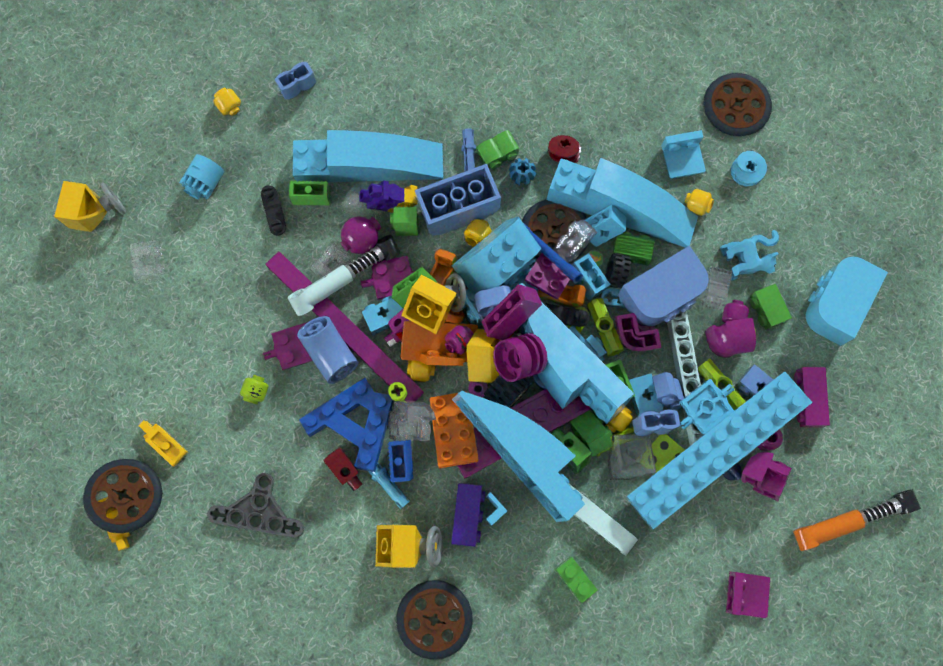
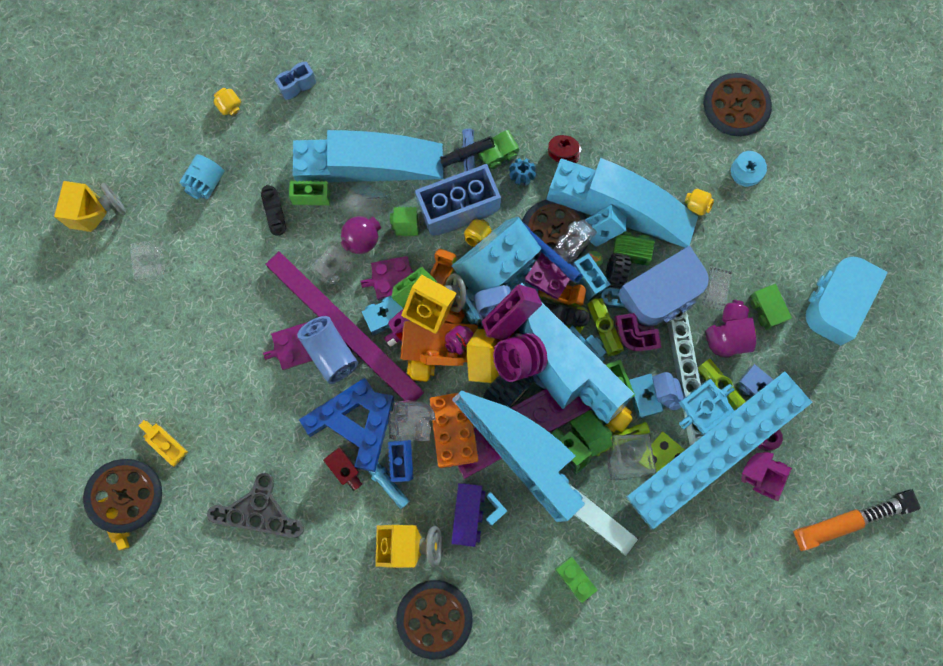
lime head [240,375,269,405] -> none
piece [288,235,400,316] -> none
dark purple hips [359,180,417,213] -> none
lime bush [388,382,407,402] -> none
magenta brick [468,381,488,398] -> none
medium blue brick [632,410,680,436] -> none
medium azure bracket [661,130,706,179] -> none
medium azure animal [720,230,779,281] -> none
dark blue plate [722,463,742,481] -> none
magenta bracket [726,571,770,618] -> none
magenta brick [794,367,830,428] -> none
none -> black pin [440,136,495,168]

